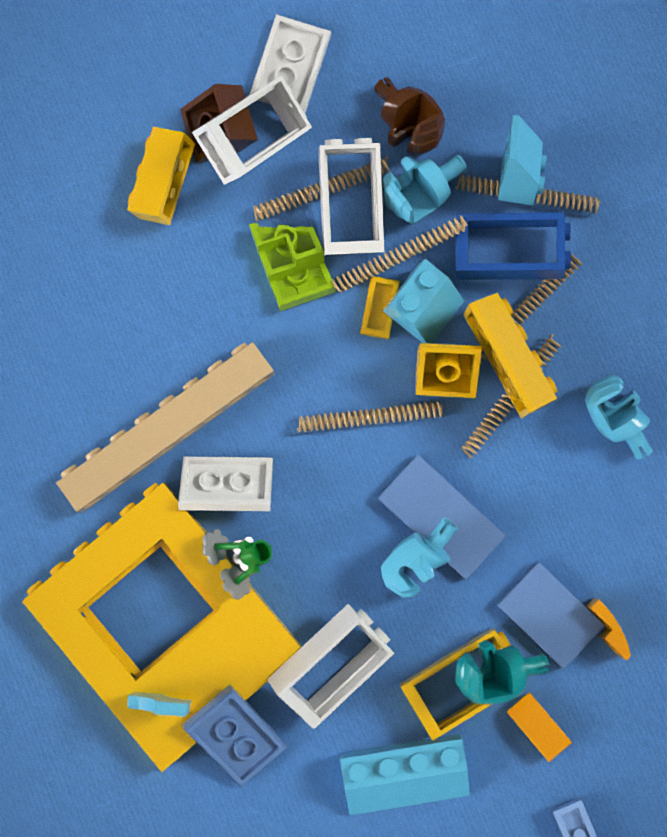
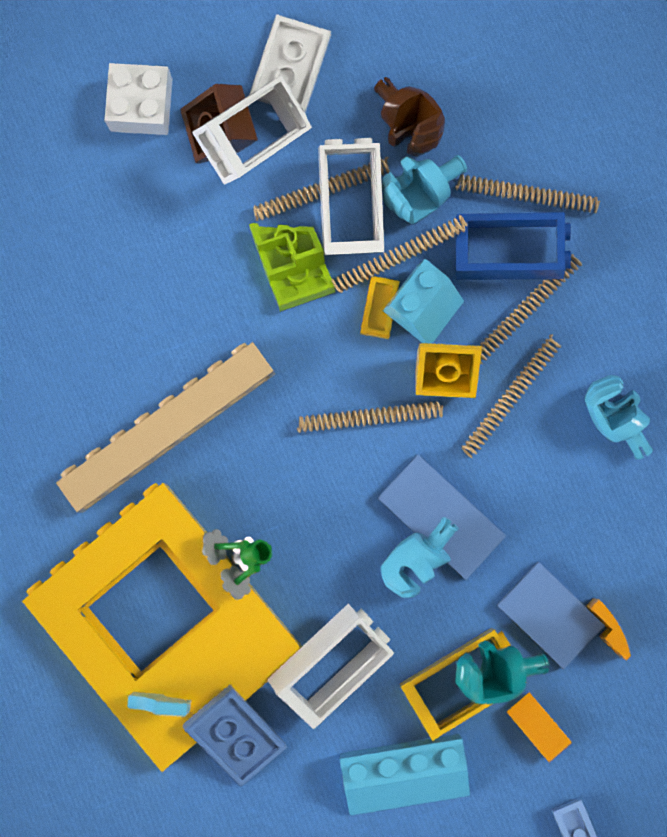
yellow brick [127,127,195,226] -> none
white tile [178,456,273,511] -> none
yellow slope [463,293,558,419] -> none
medium azure slope [498,115,547,206] -> none
none -> white brick [104,63,172,135]

